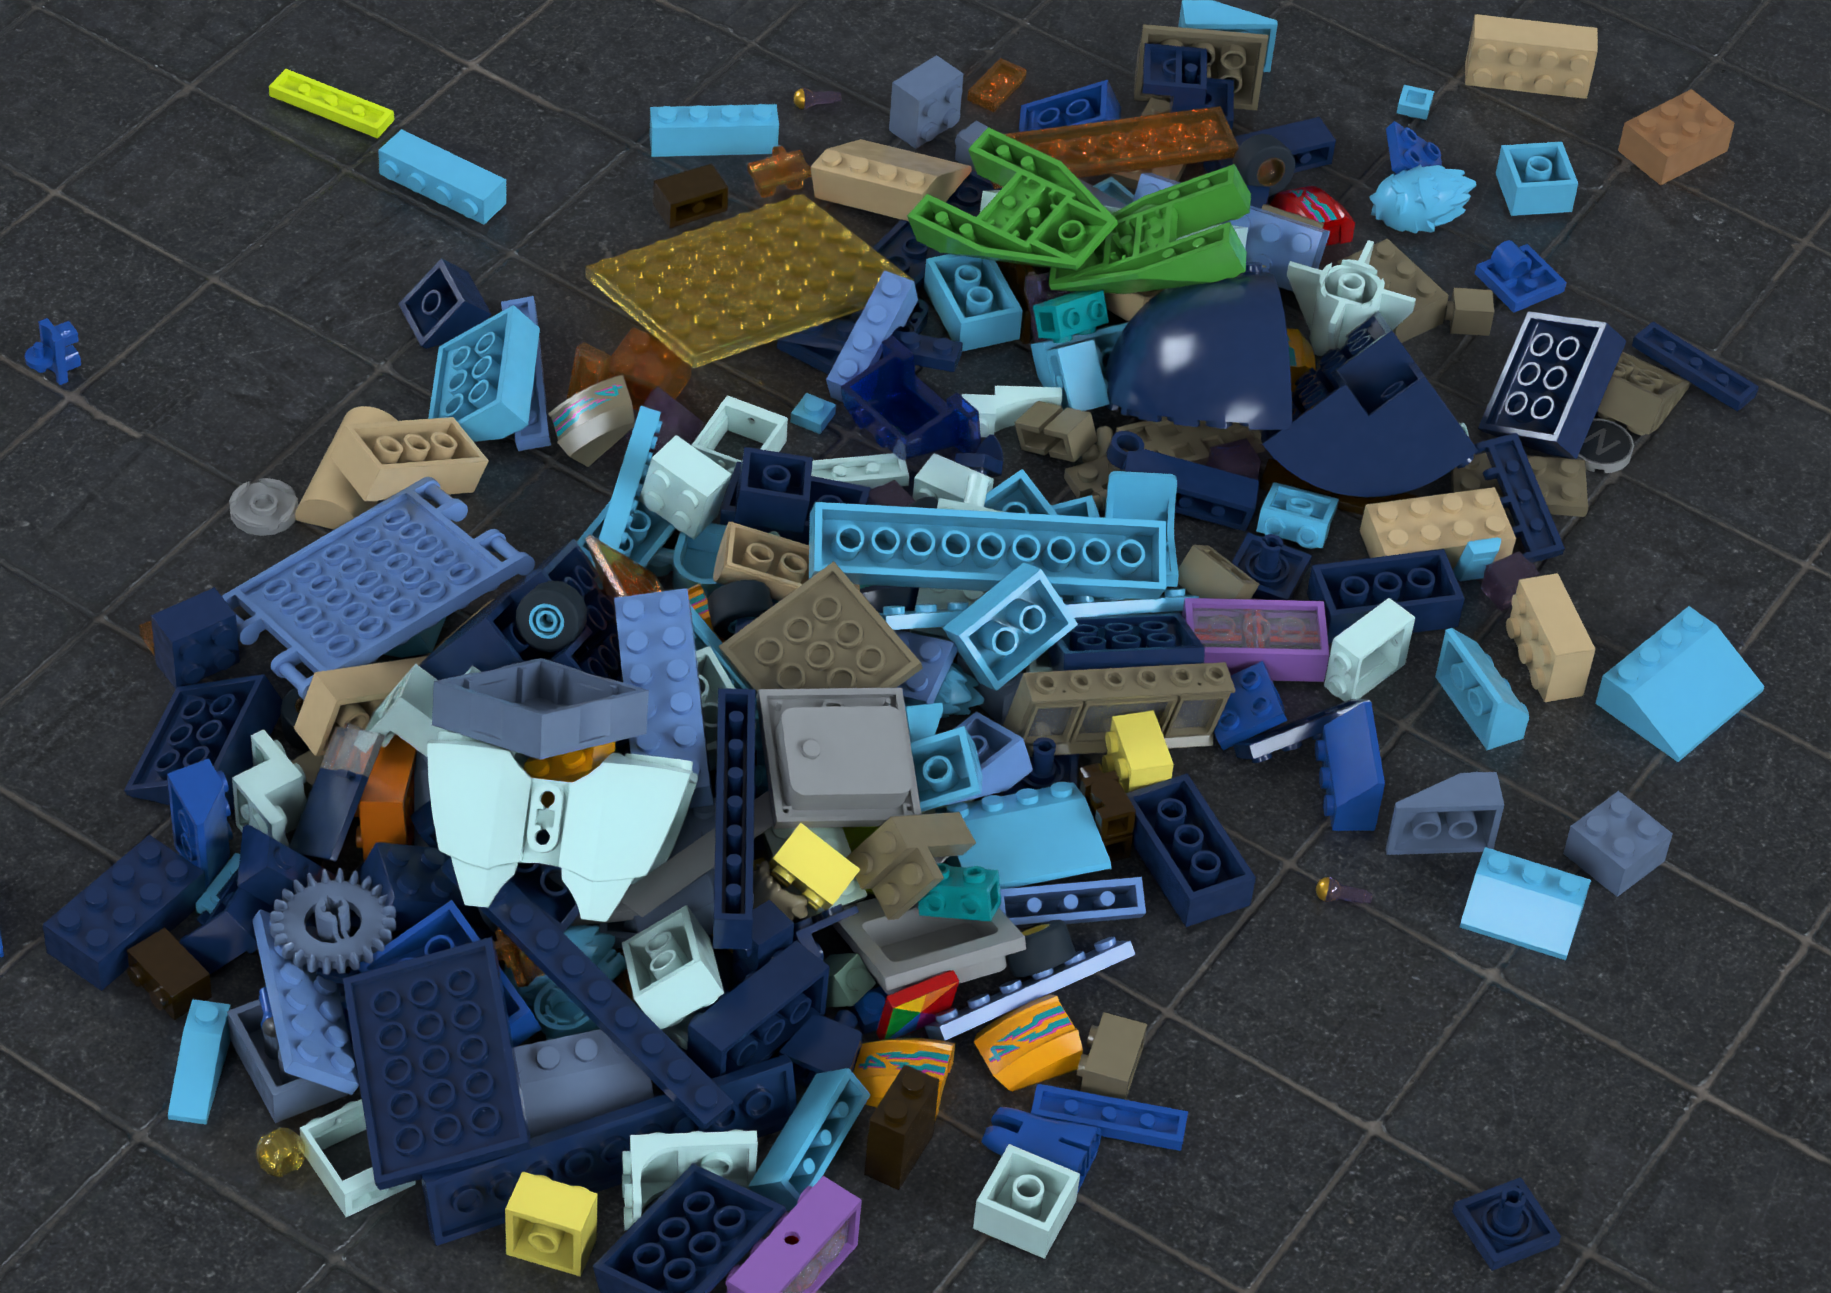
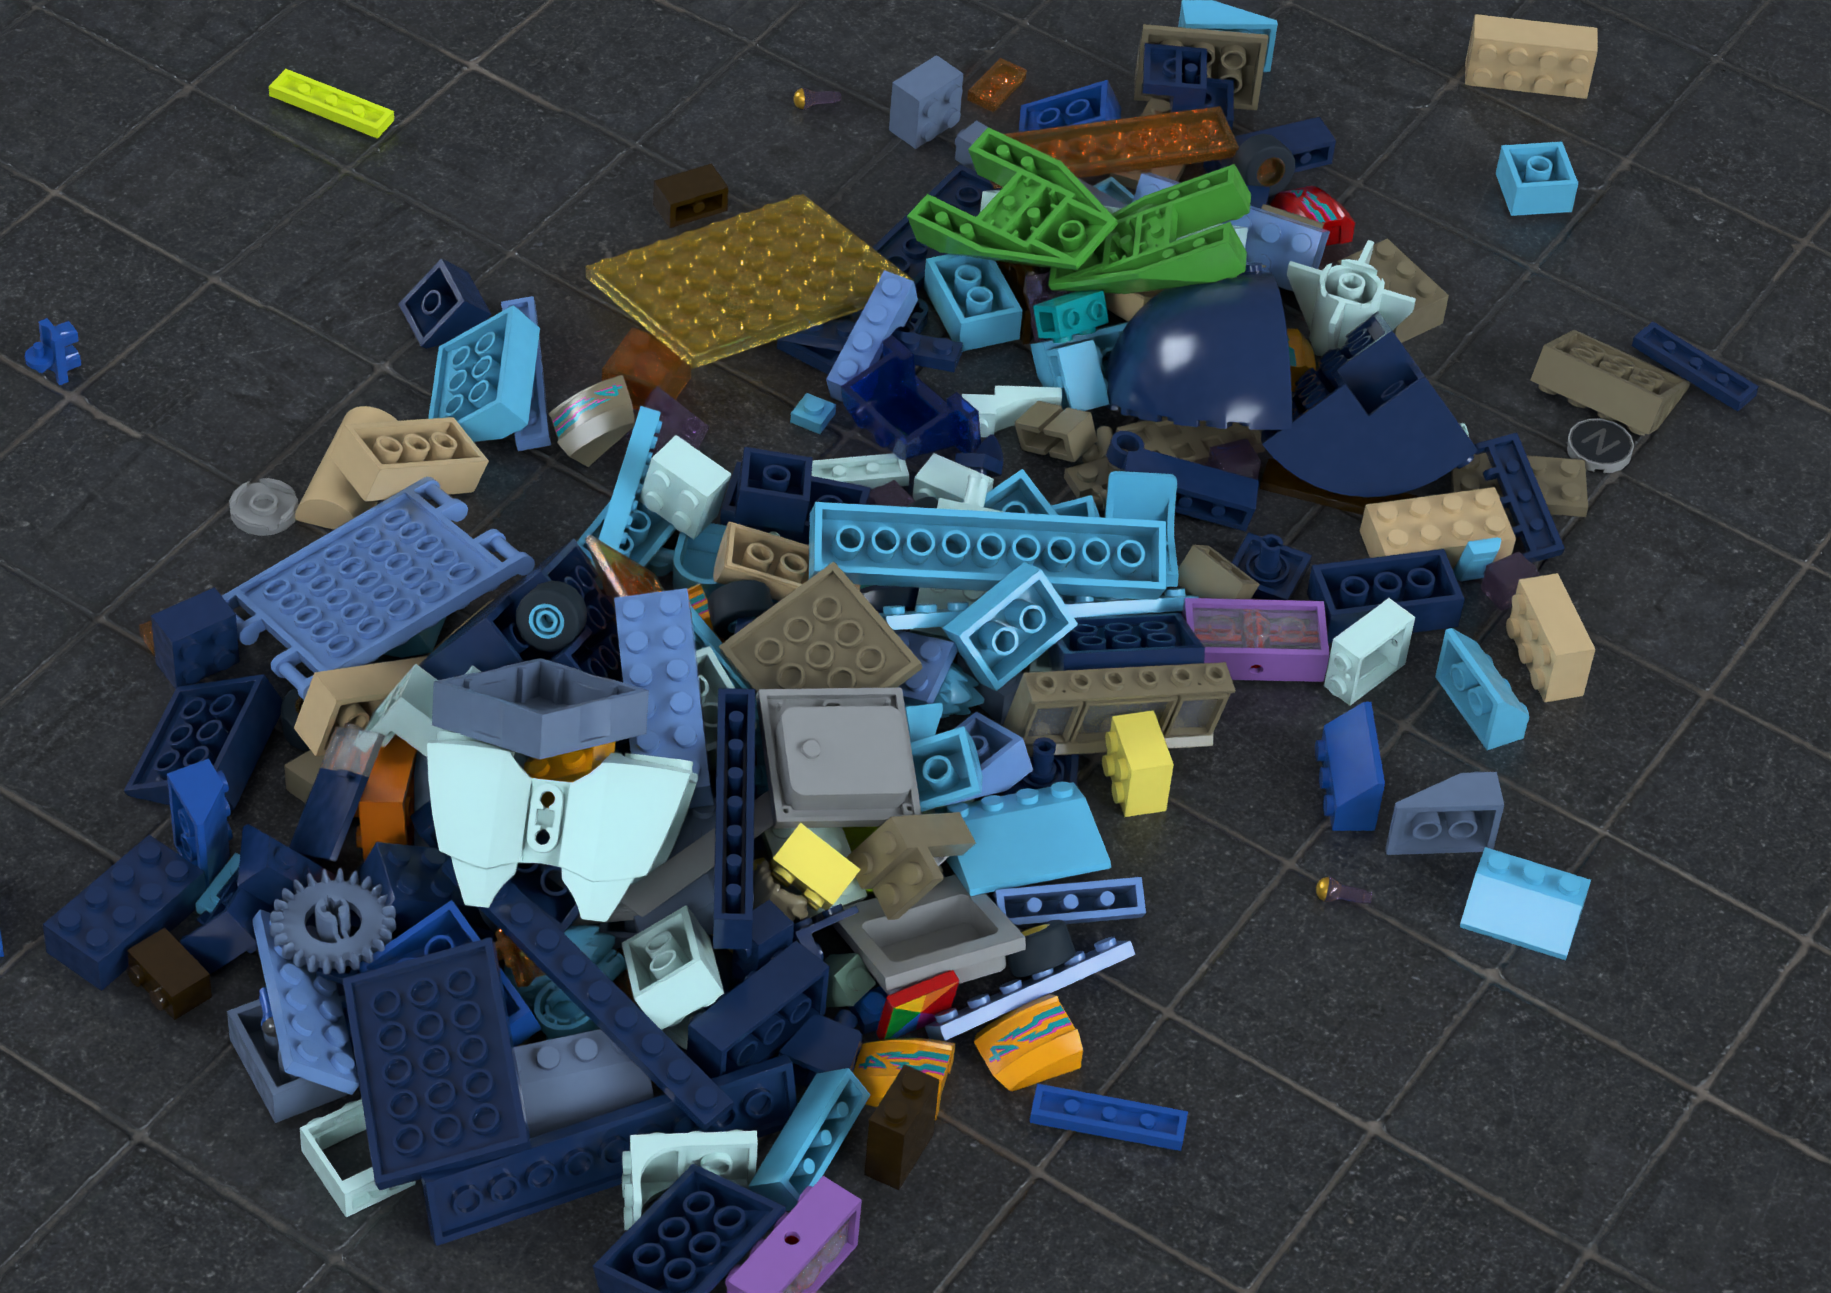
medium azure slope [168,999,231,1124] -> none
light aqua bracket [232,729,307,847] -> none
clear yellow piece [256,1127,305,1177] -> none
medium azure brick [378,129,506,225] -> none
light yellow brick [505,1172,598,1277] -> none
clear orange plate [567,342,612,399] -> none
medium azure brick [650,104,779,157] -> none
light aqua window [691,395,788,484] -> none
clear orange hips [747,145,812,198] -> none
tan slope [810,139,972,221] -> none
teal brick [918,863,1002,922] -> none
light aqua brick [973,1144,1080,1259] -> none
blue piece [981,1107,1102,1194] -> none
dark tan brick [1076,1012,1147,1100] -> none
dark brown hips [1079,763,1136,862] -> none
dark blue brick [1126,773,1256,927] -> none
blue plate [1214,661,1288,750] -> none
dark blue plate [1233,699,1374,763] -> none
medium azure plate [1256,482,1339,549] -> none
medium azure head [1369,165,1476,233] -> none
blue plate [1386,121,1442,175] -> none
medium azure plate [1396,85,1434,120] -> none
dark tan brick [1444,288,1494,336] -> none
dark blue plate [1452,1177,1561,1271] -> none
blue plate [1475,240,1567,313] -> none
dark blue slope [1478,311,1626,459] -> none
sand blue brick [1563,791,1673,897] -> none
medium azure slope [1595,606,1765,762] -> none
medium nougat brick [1618,89,1735,185] -> none

